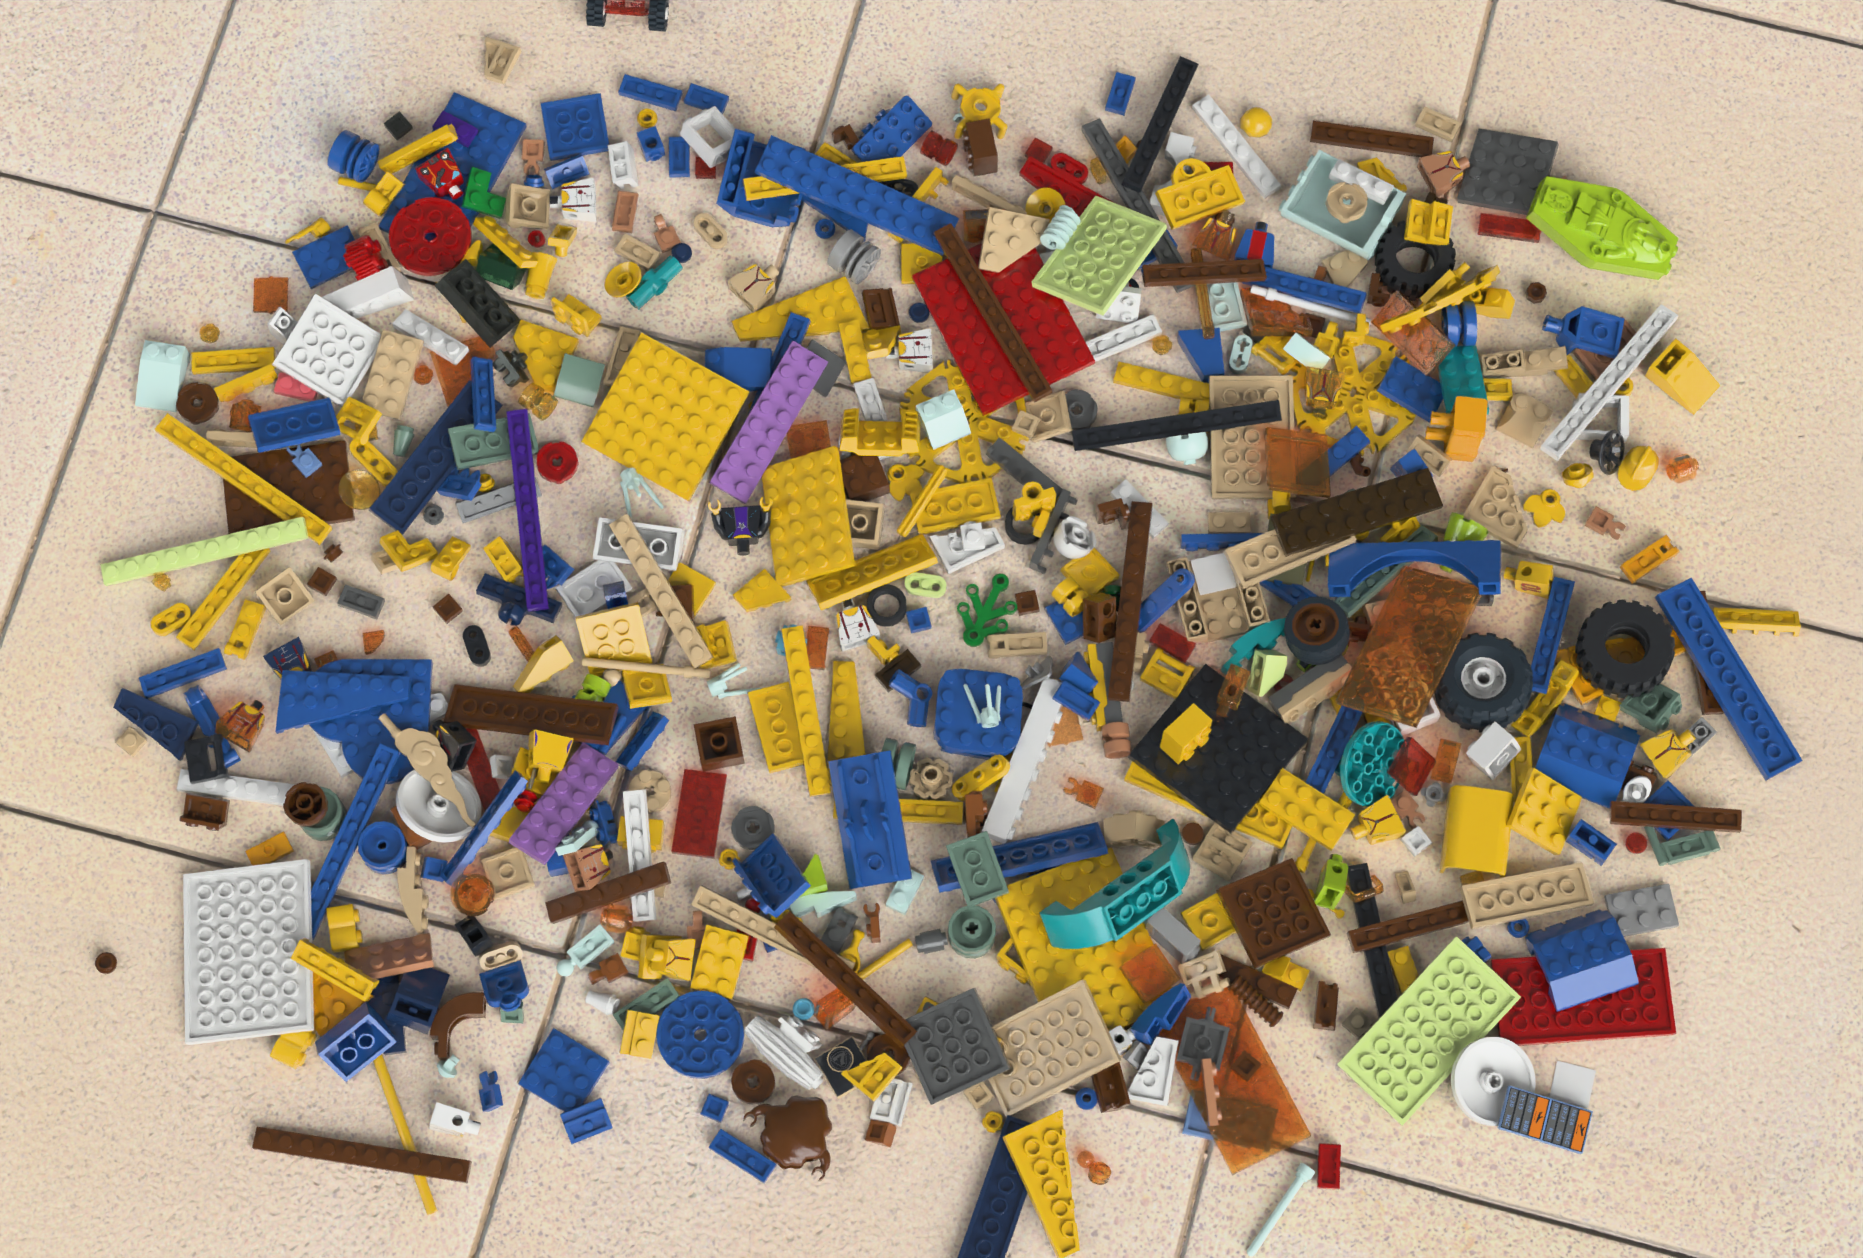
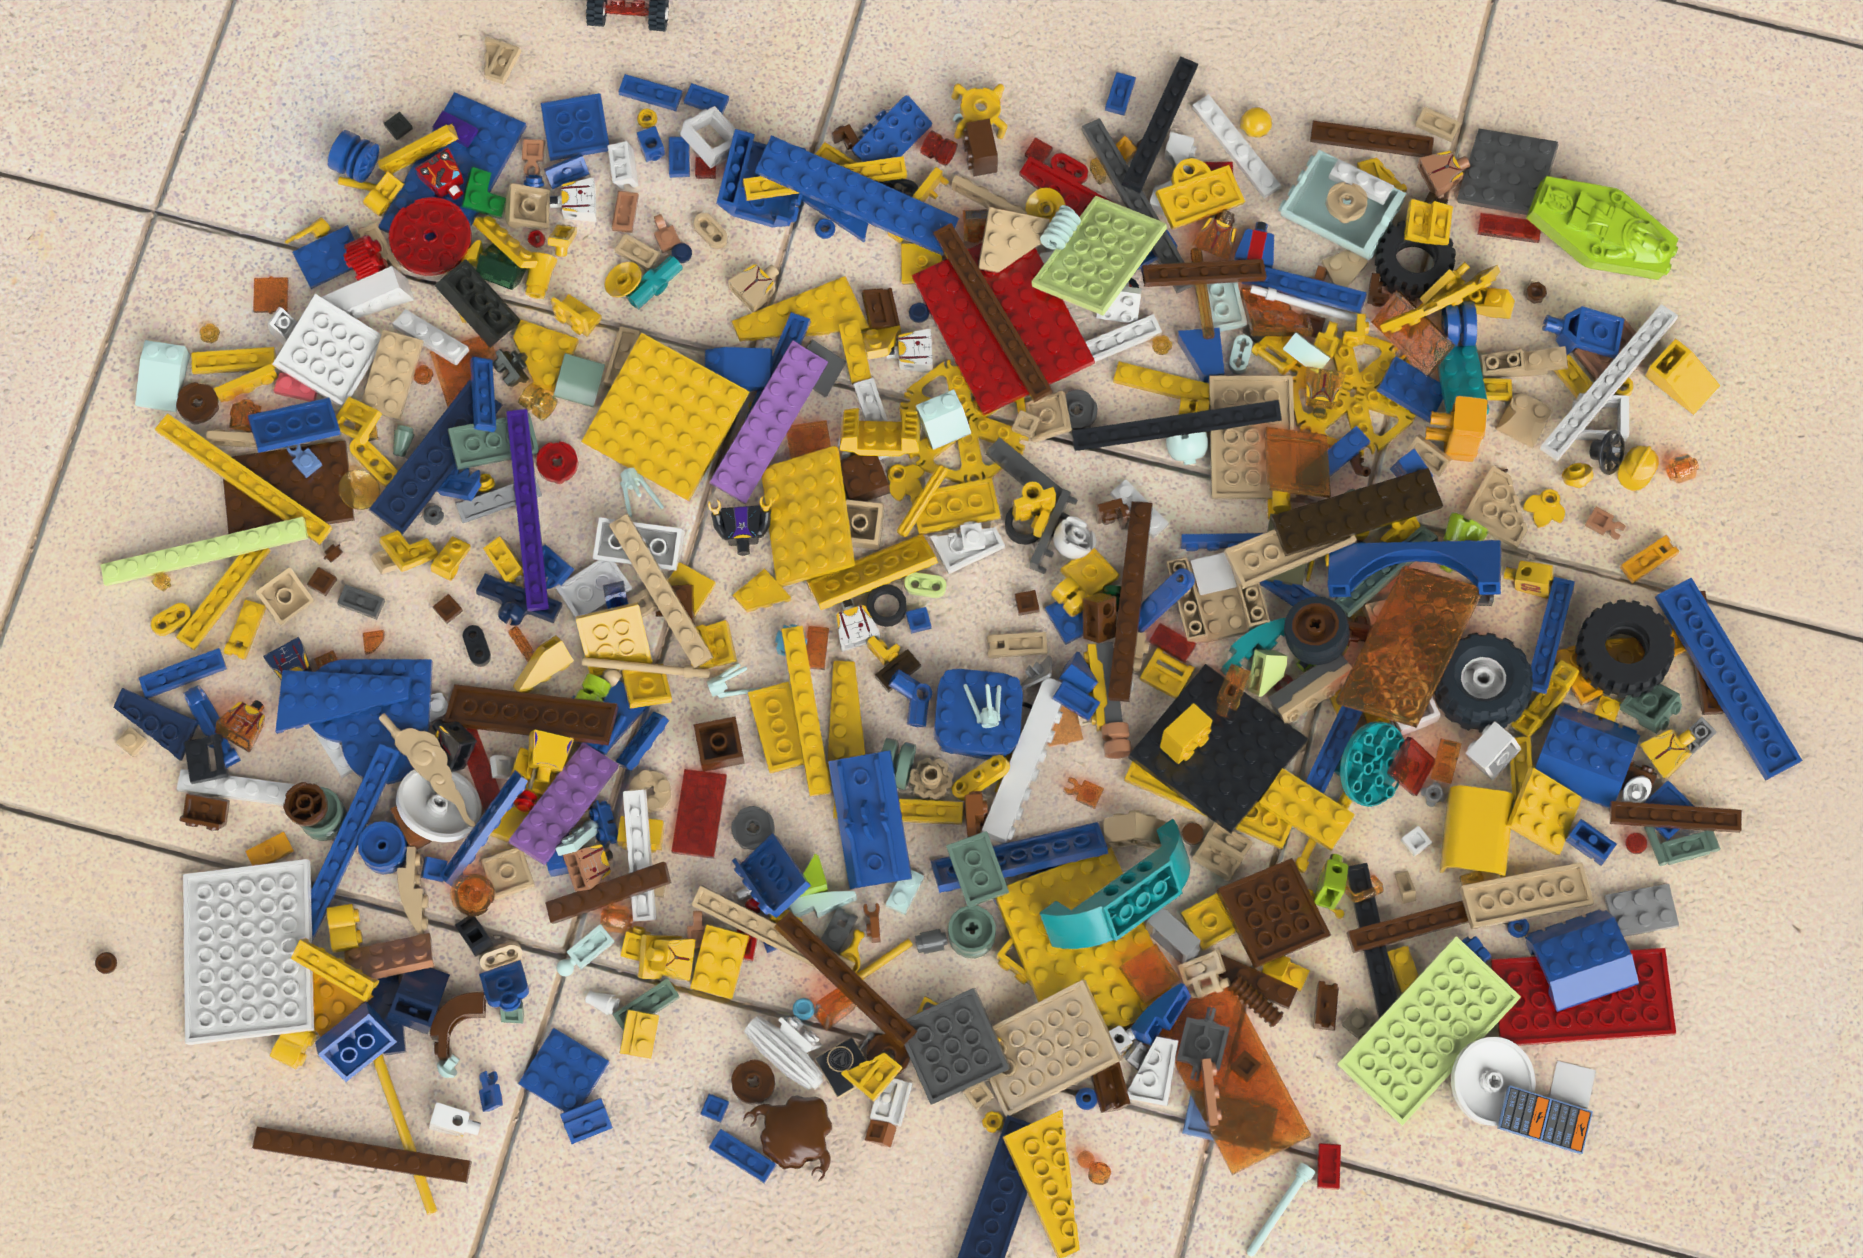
dark orange plate [588,953,628,985] -> none
blue plate [656,991,744,1079] -> none
yellow plate [719,849,740,870] -> none
light grey wheel [827,229,881,284] -> none
green plant [957,573,1017,647] -> none
tan plate [1208,512,1251,534] -> none
yellow torso [1350,795,1406,845] -> none
nougat plate [1391,790,1425,829] -> none
yellow hinge [1712,607,1801,637] -> none

